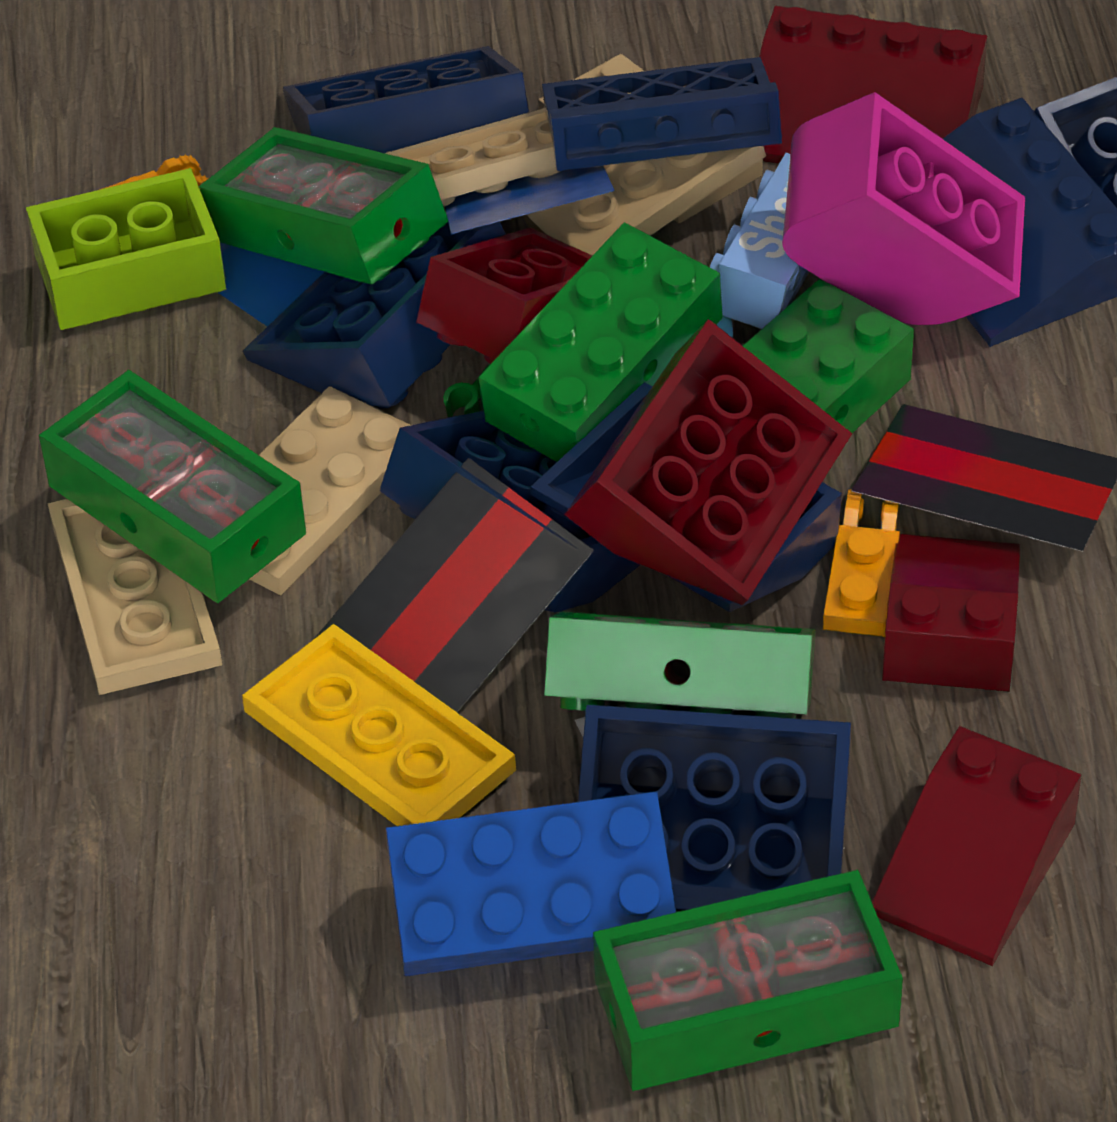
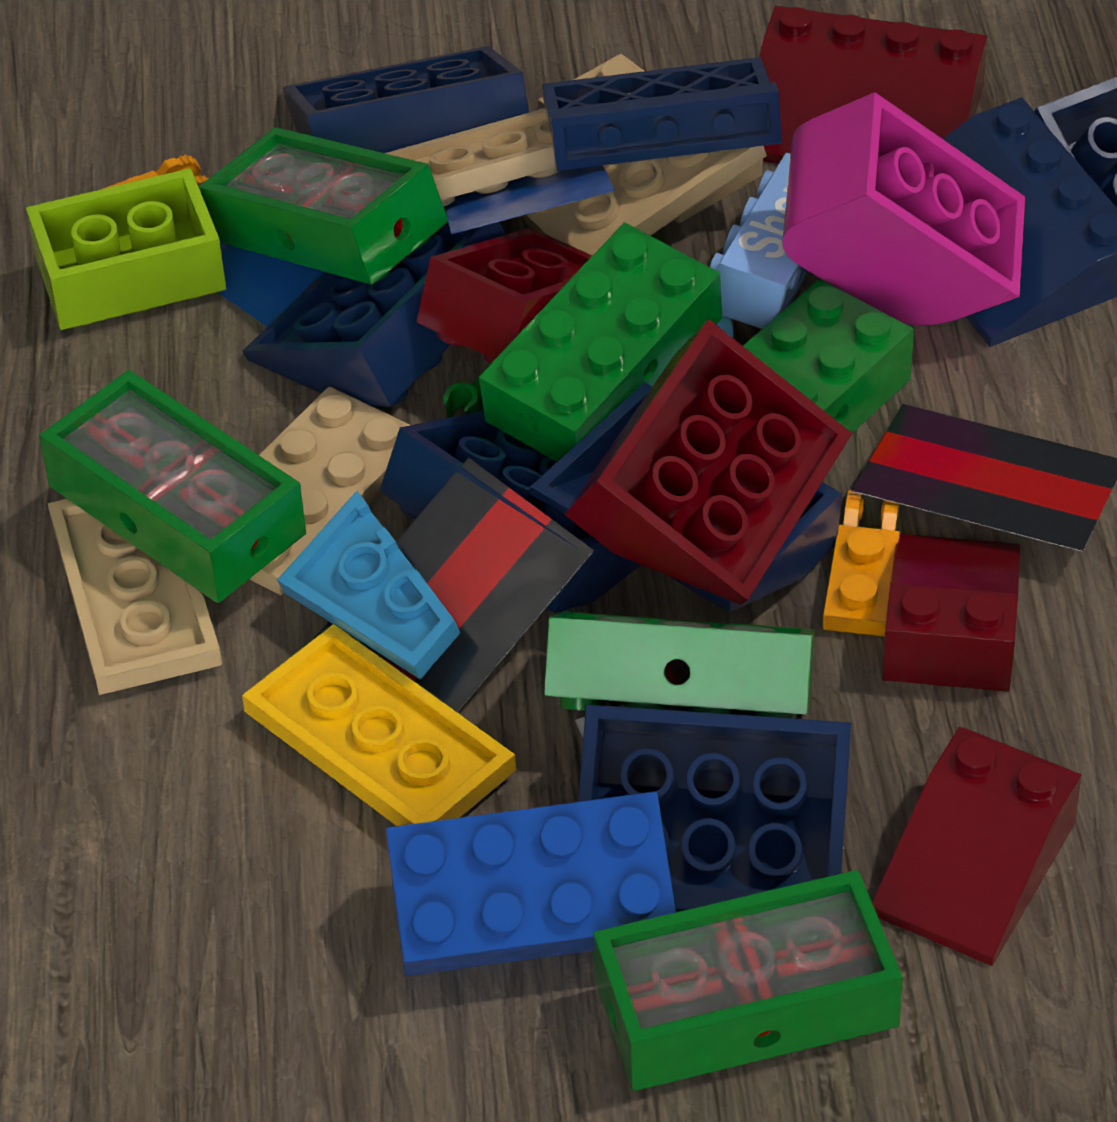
none -> dark azure wing [277,491,461,679]

